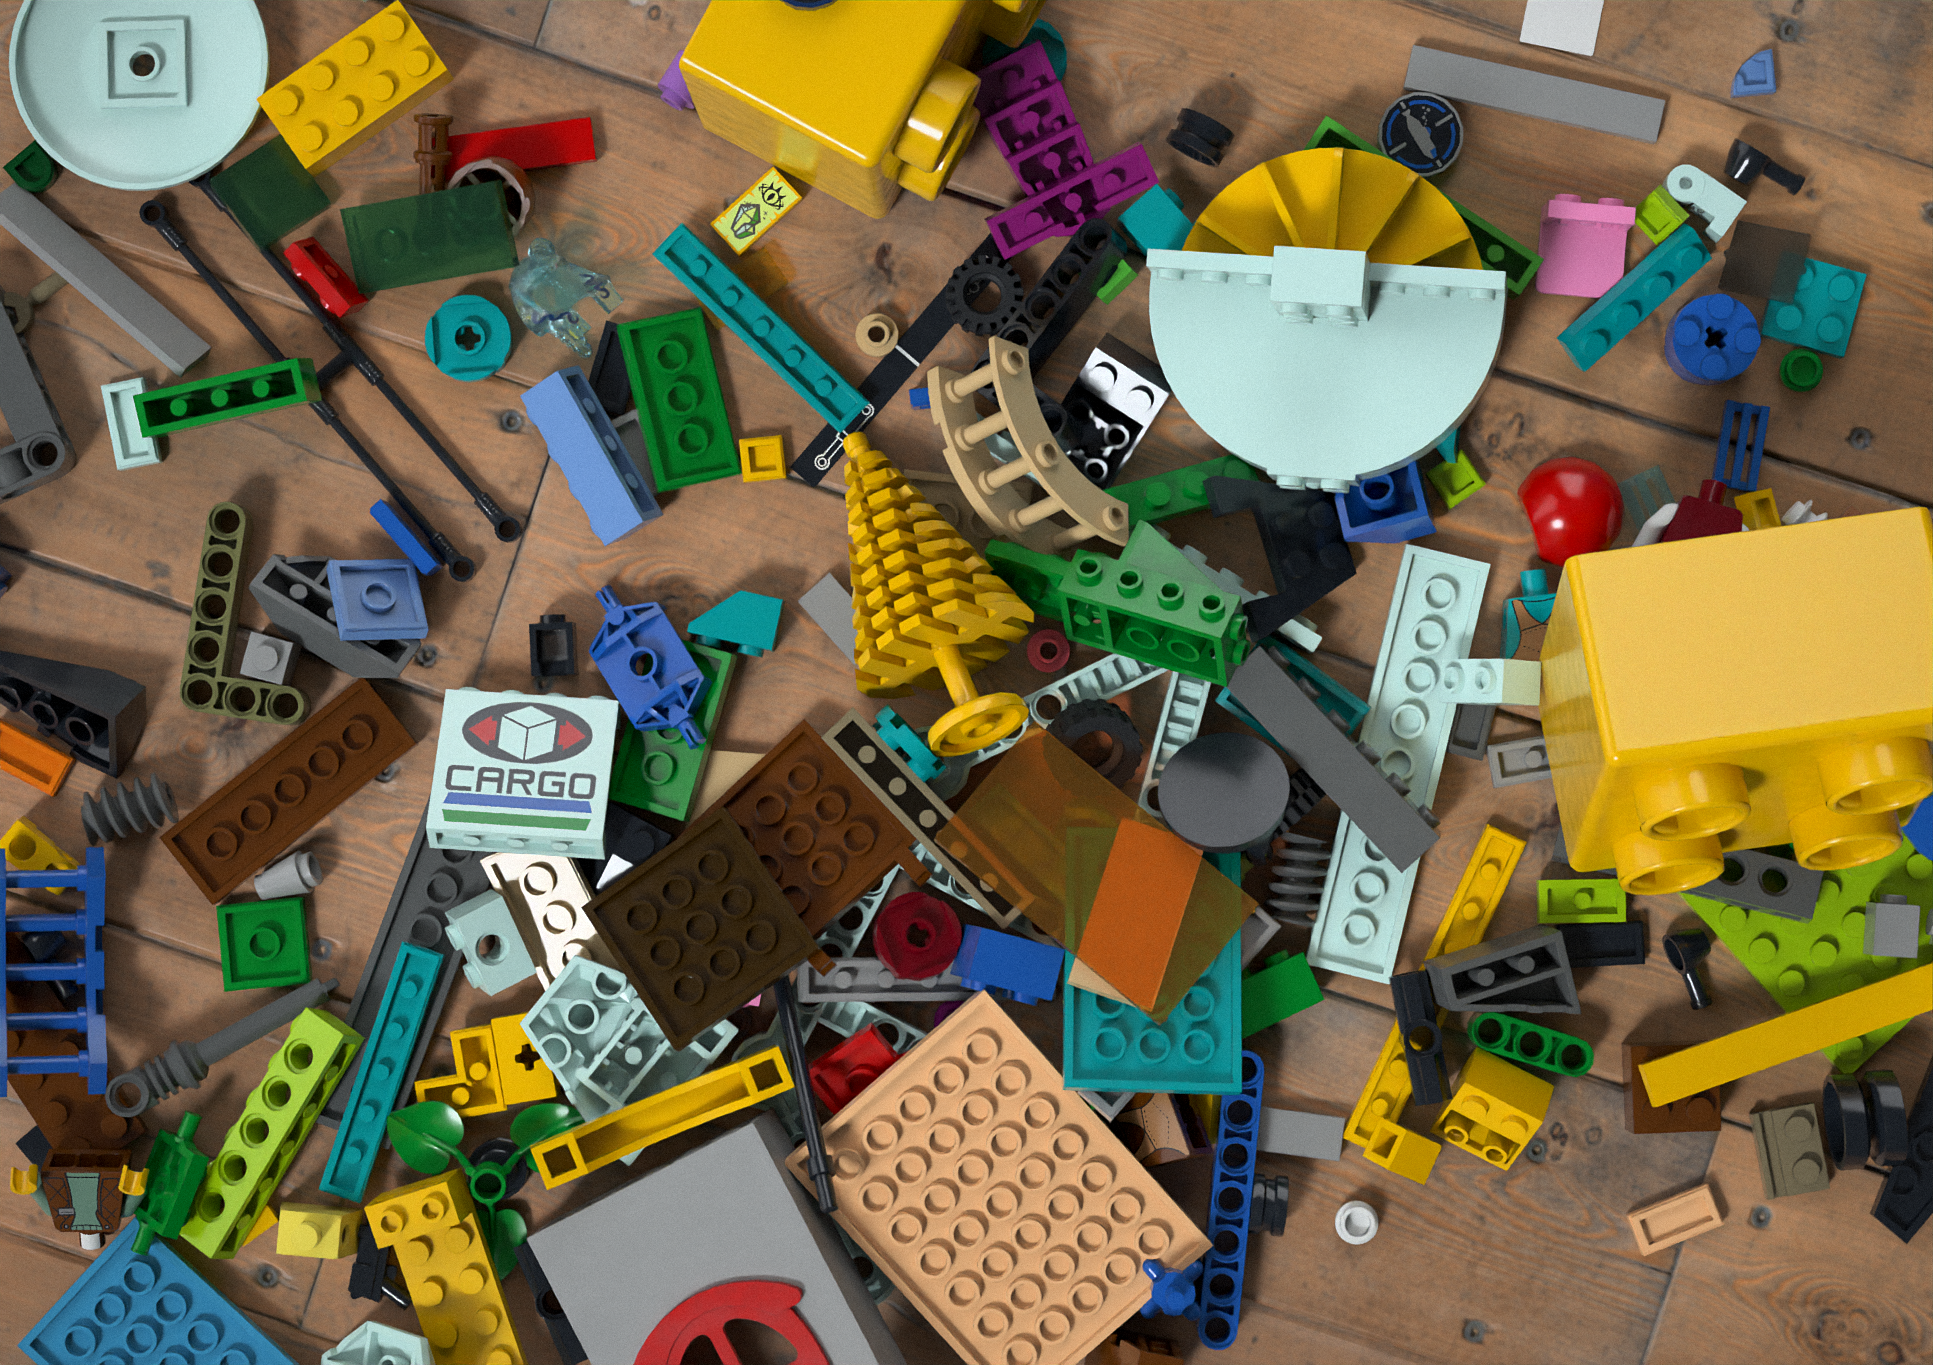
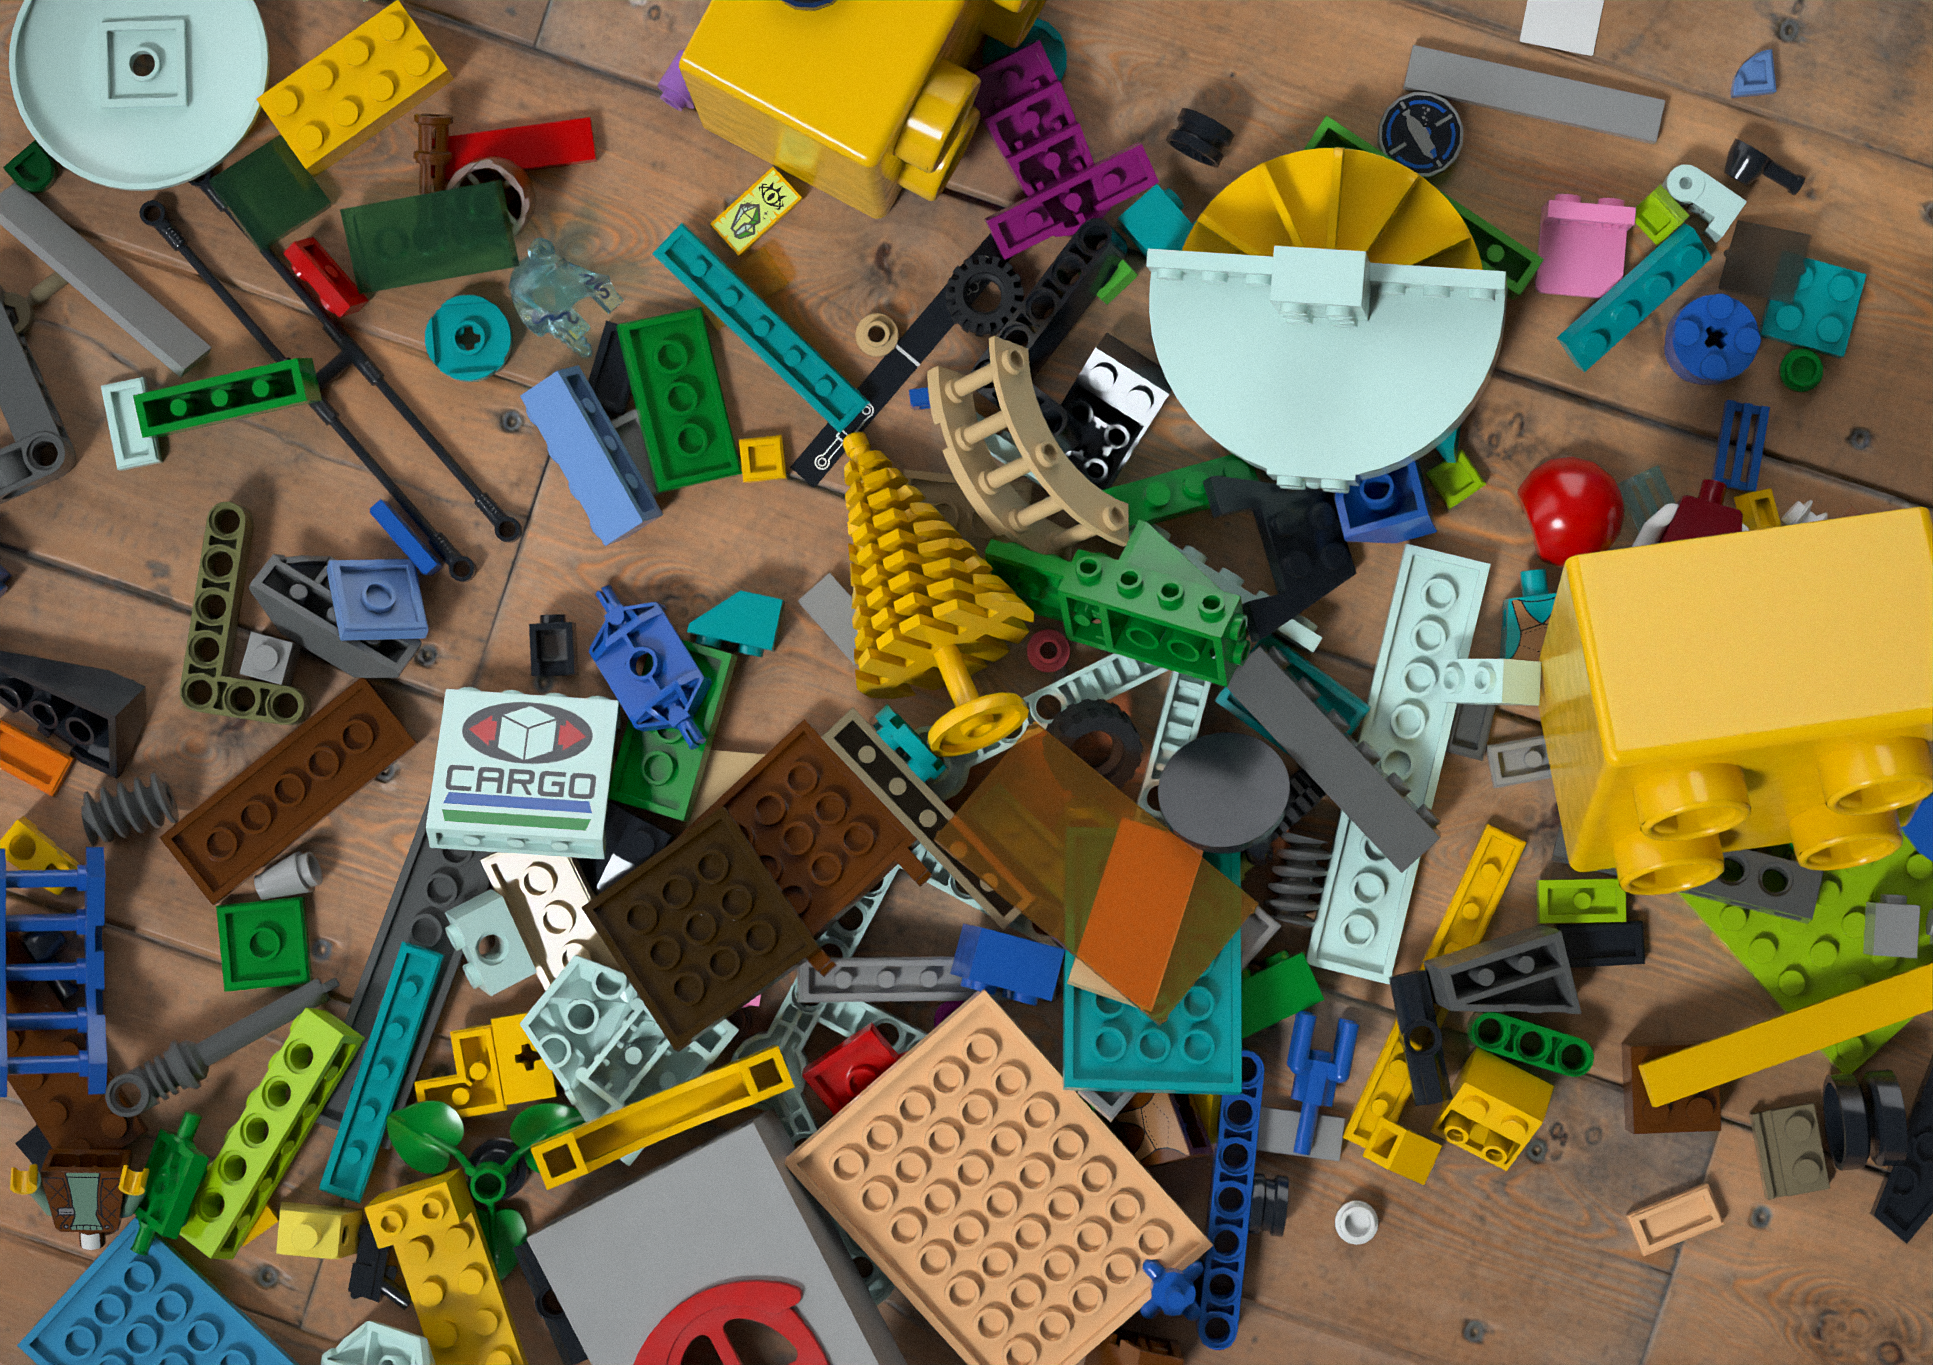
black bar [773,974,838,1213] -> none
dark red plate [873,892,962,981] -> none
black bar [1662,928,1713,1010] -> none
none -> blue plant [1287,1010,1360,1155]

